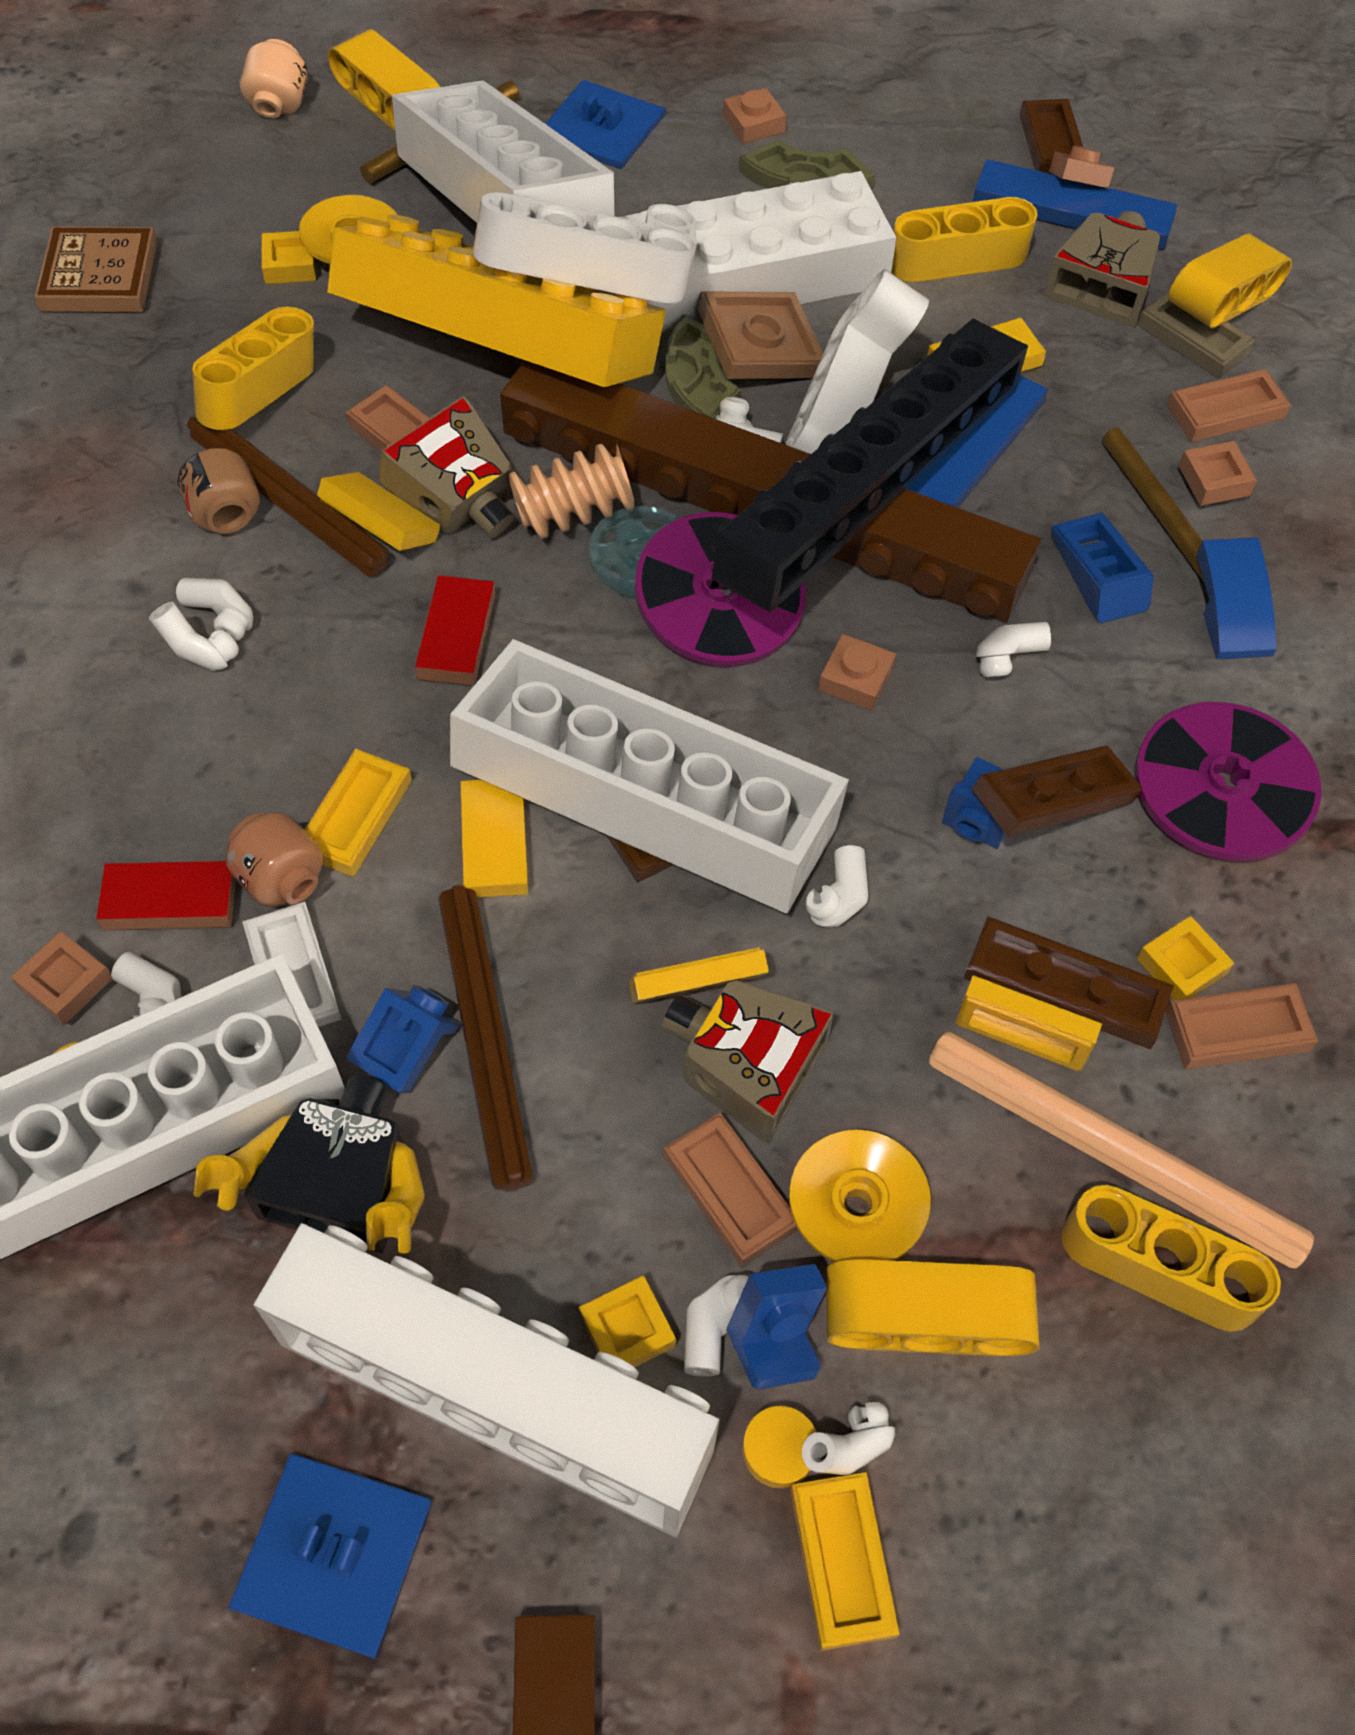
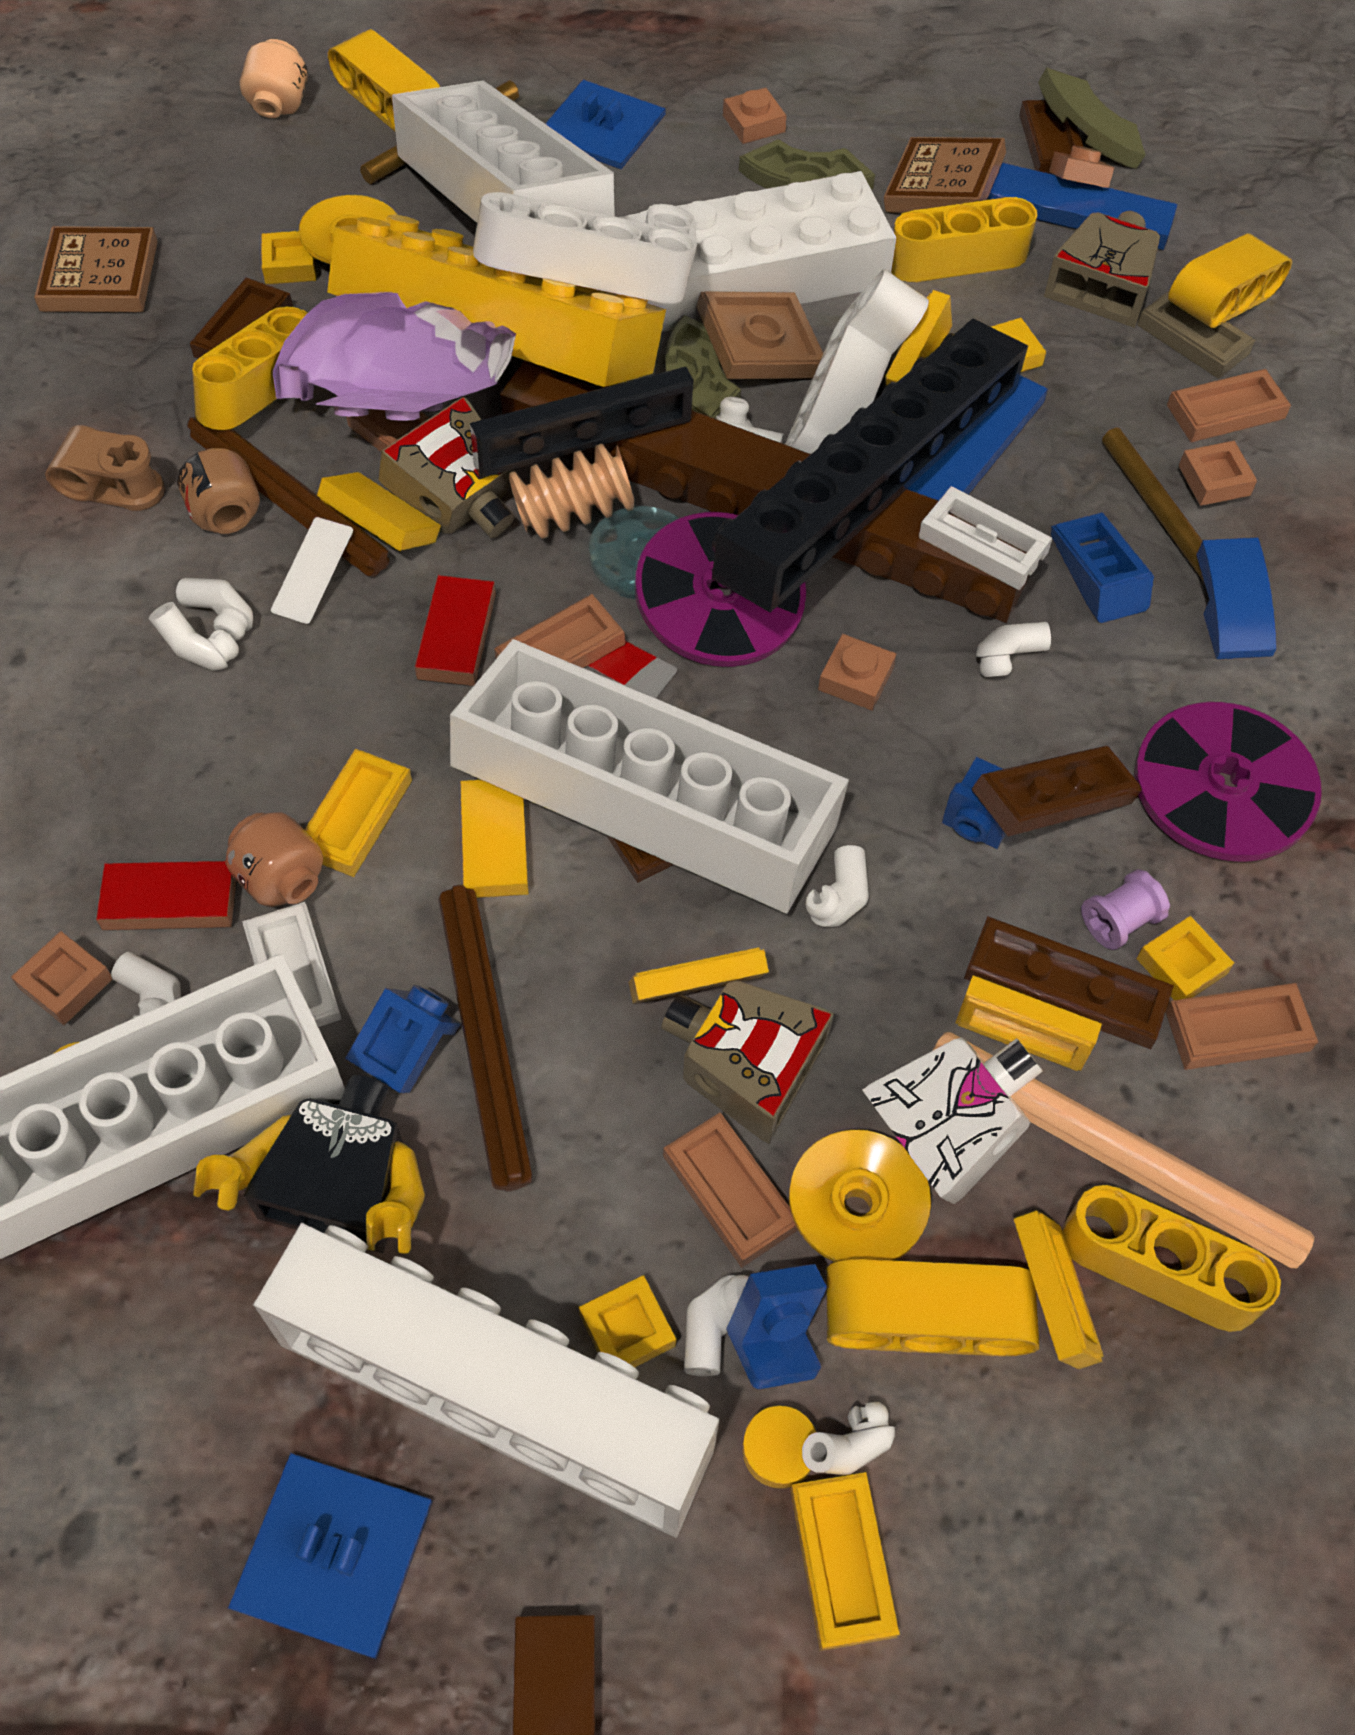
none -> medium nougat piece [45,425,165,511]
none -> reddish brown tile [189,277,293,358]
none -> white sticker [271,517,353,624]
none -> lavender animal [273,292,516,421]
none -> black tile [470,366,694,478]
none -> nougat tile [494,594,625,668]
none -> sticker [588,641,677,699]
none -> white torso [862,1037,1043,1204]
none -> medium nougat tile [883,137,1006,213]
none -> yellow tile [885,290,952,386]
none -> white tile [919,486,1052,590]
none -> yellow tile [1014,1210,1104,1369]
none -> olive tile [1038,68,1146,169]
none -> lavender bush [1081,869,1170,950]

